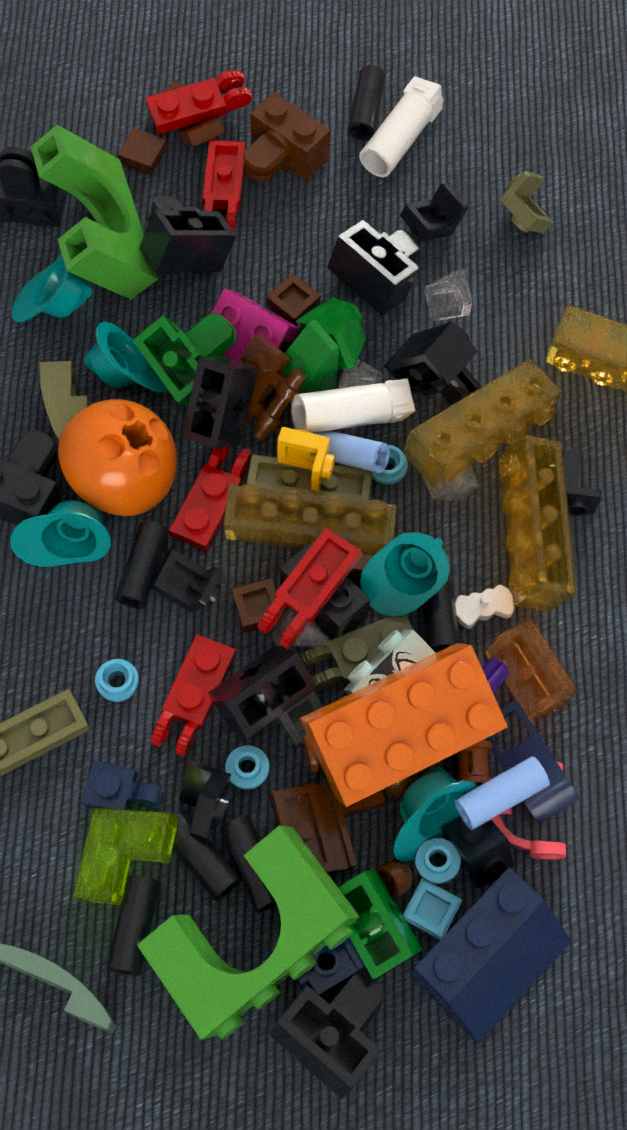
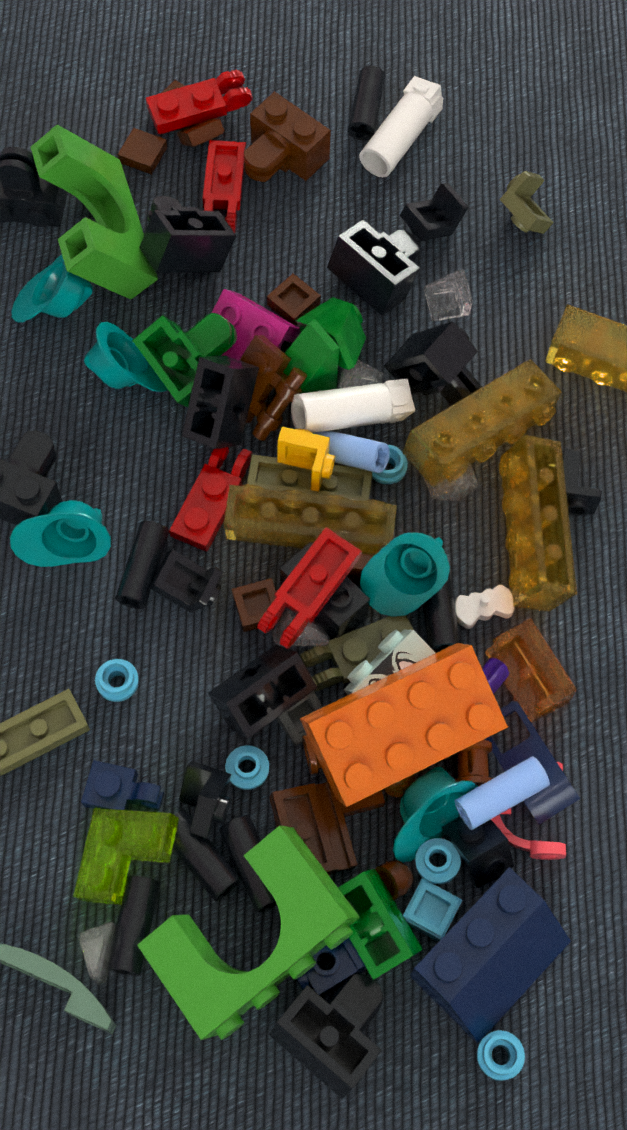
olive slope [39,361,89,447] -> none
orange piece [58,399,178,516] -> none
red hinge [150,634,236,757] -> none
none -> clear slope [78,922,116,985]
none -> medium azure plate [477,1030,525,1081]

